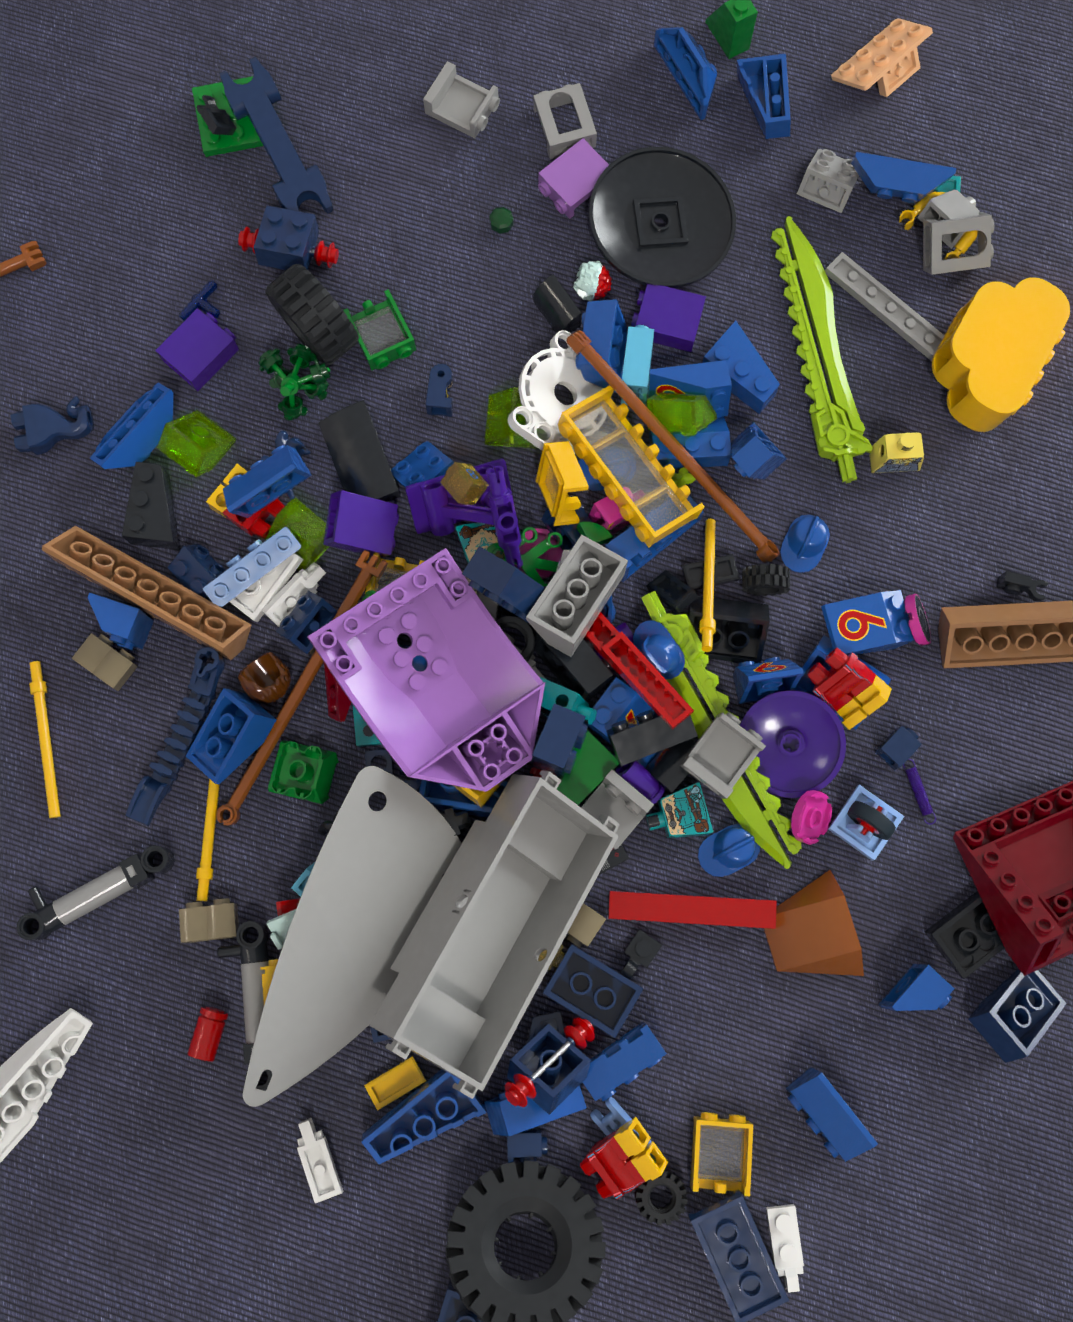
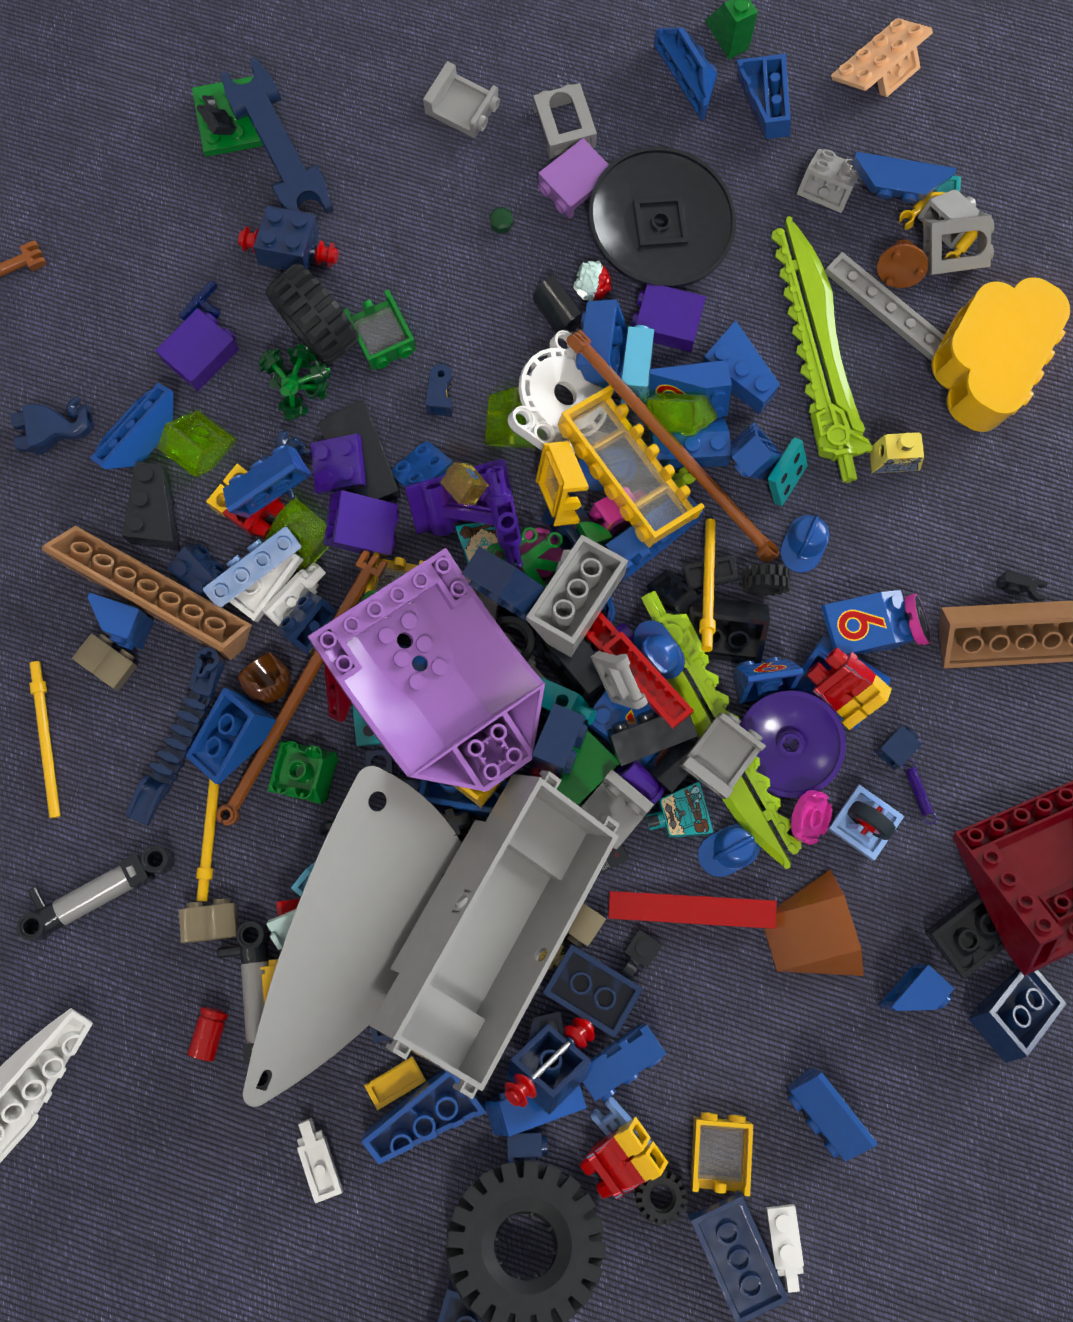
none -> dark purple plate [310,433,366,494]
none -> light grey plate [591,651,648,709]
none -> teal tile [767,437,808,507]
none -> dark orange piece [877,239,928,288]

